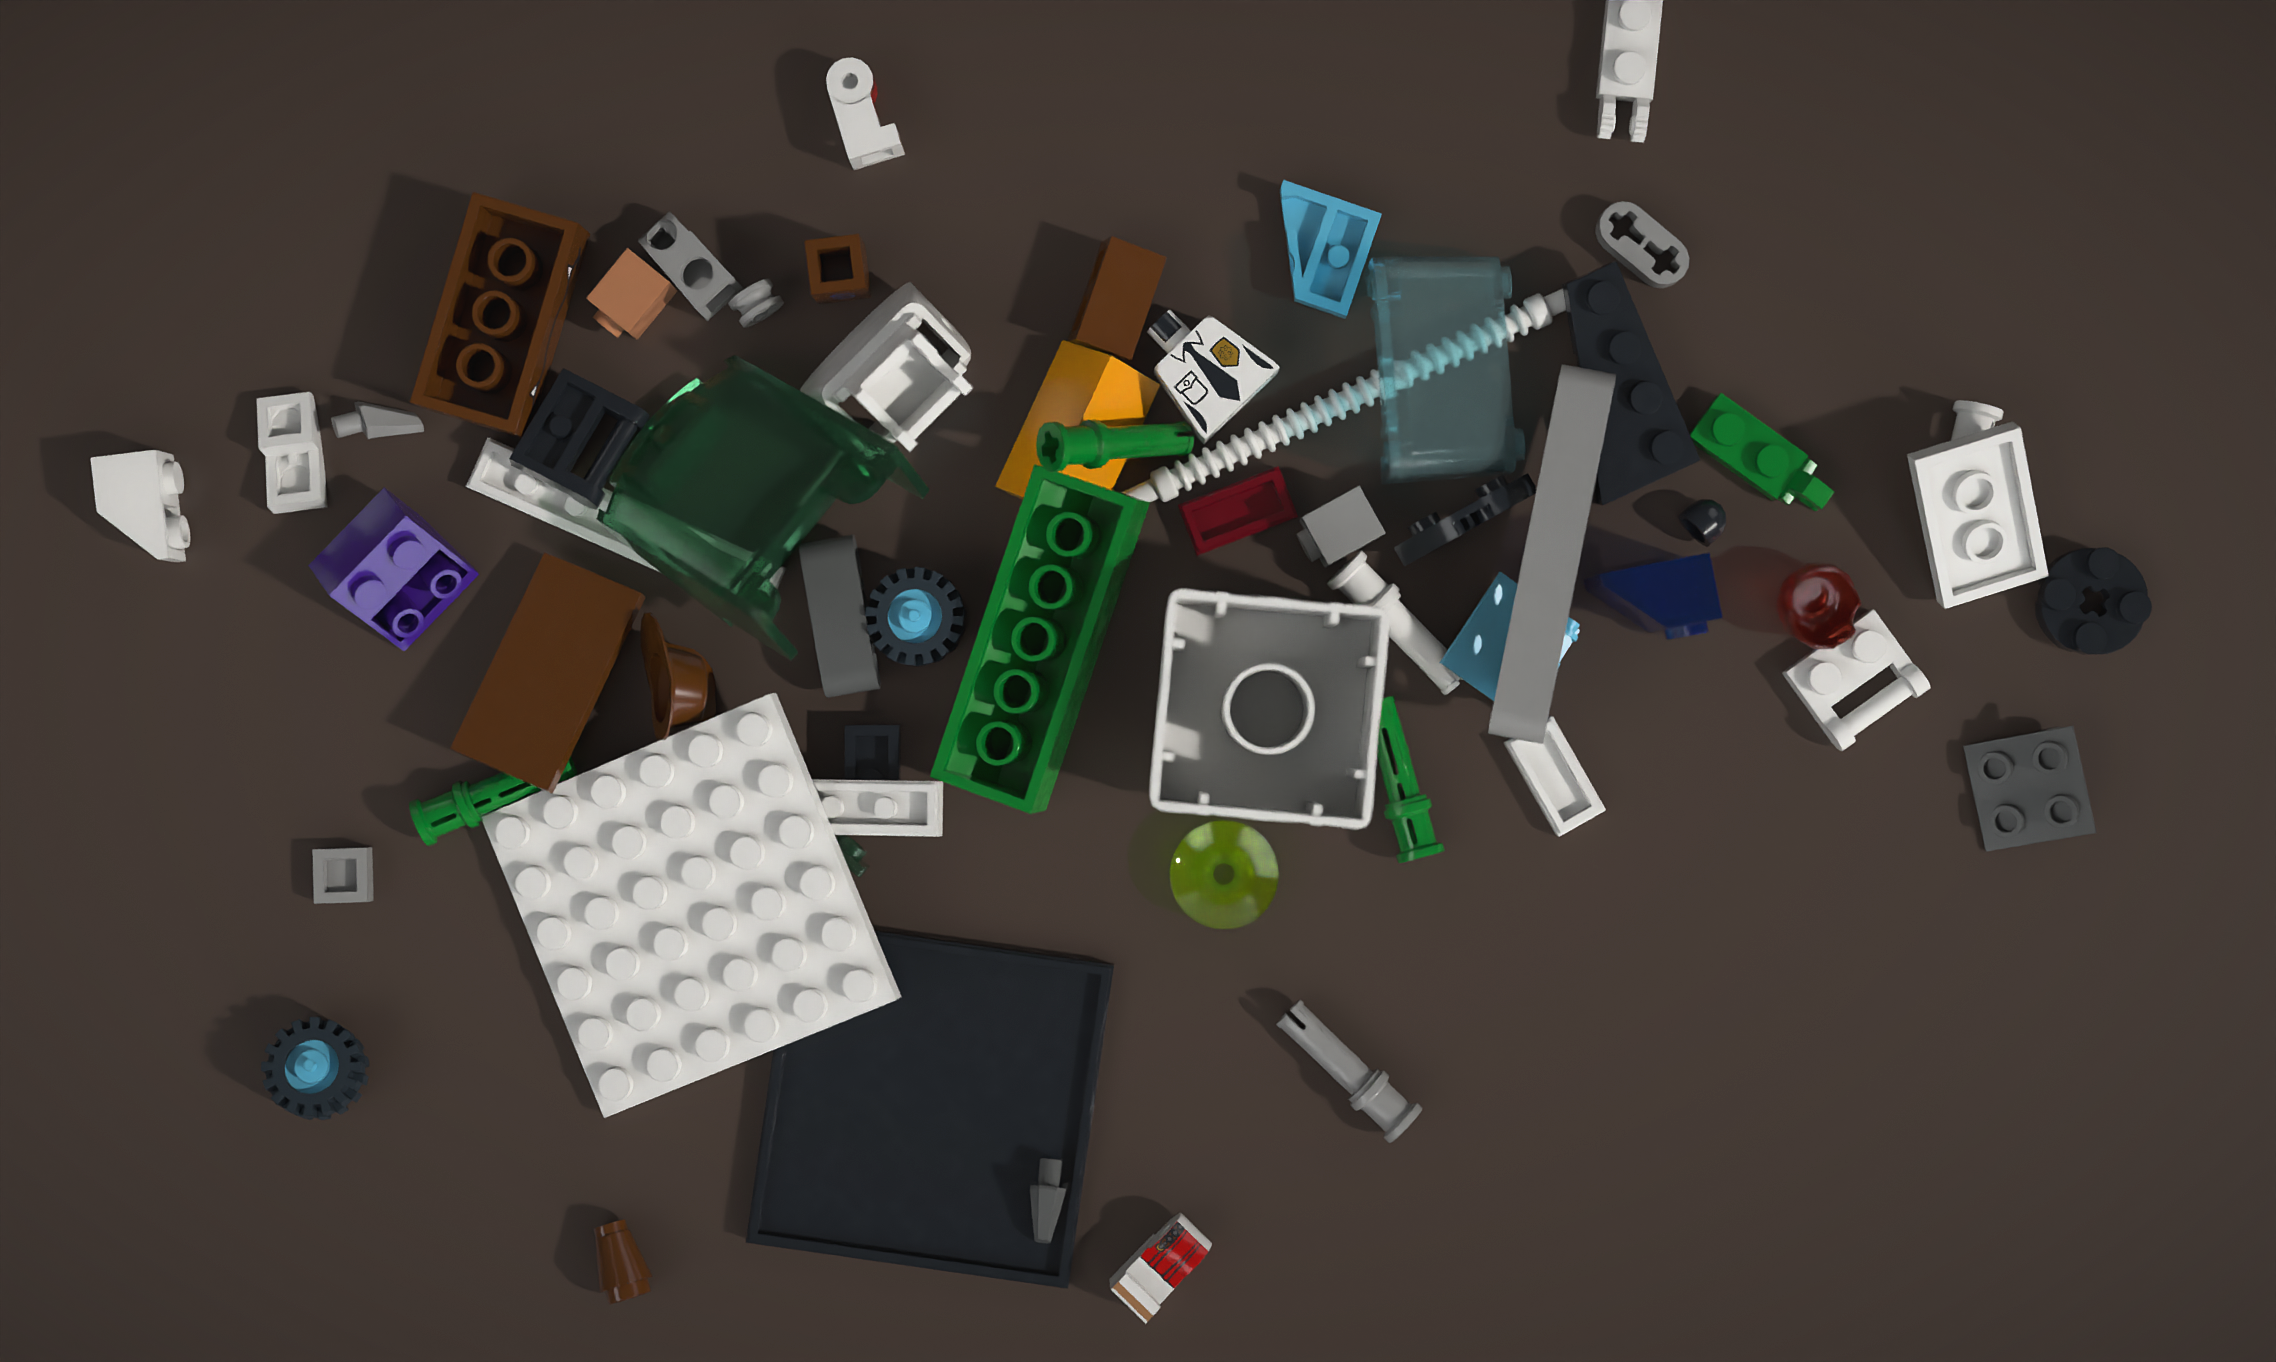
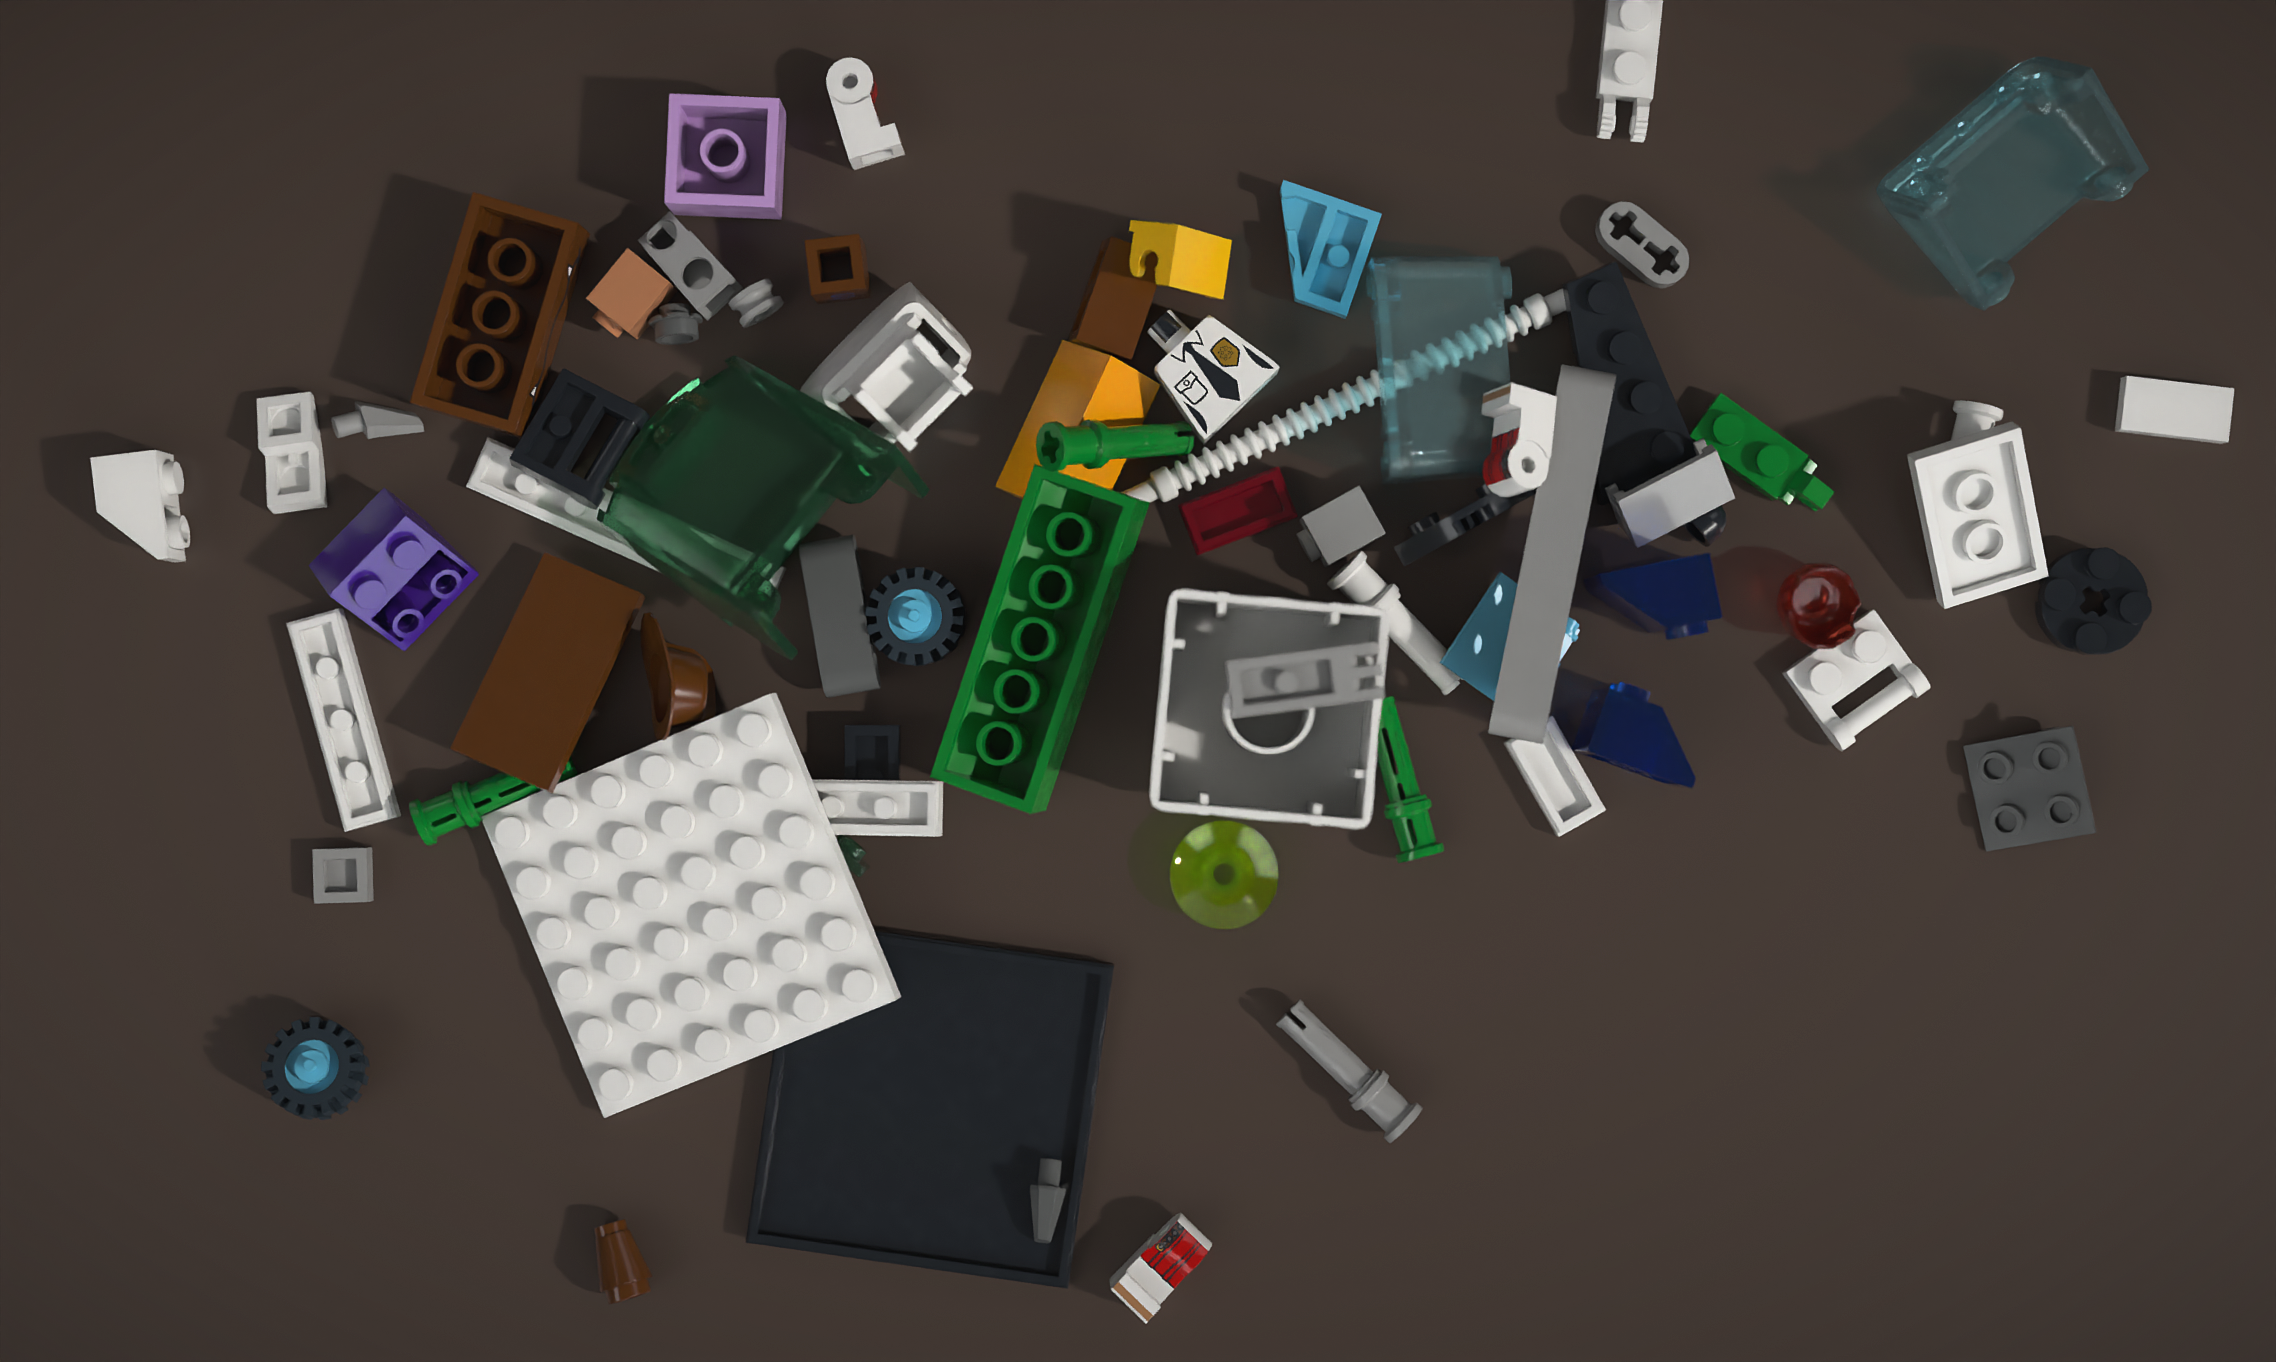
none -> white tile [286,608,401,831]
none -> dark grey plate [649,303,703,345]
none -> lavender brick [664,93,786,220]
none -> yellow hinge [1129,220,1232,299]
none -> light grey hinge [1225,642,1385,719]
none -> white leg [1481,383,1557,497]
none -> clear blue slope [1572,682,1696,789]
none -> light grey hinge [1605,438,1735,548]
none -> clear light blue windscreen [1877,56,2149,310]
none -> white tile [2115,376,2234,444]

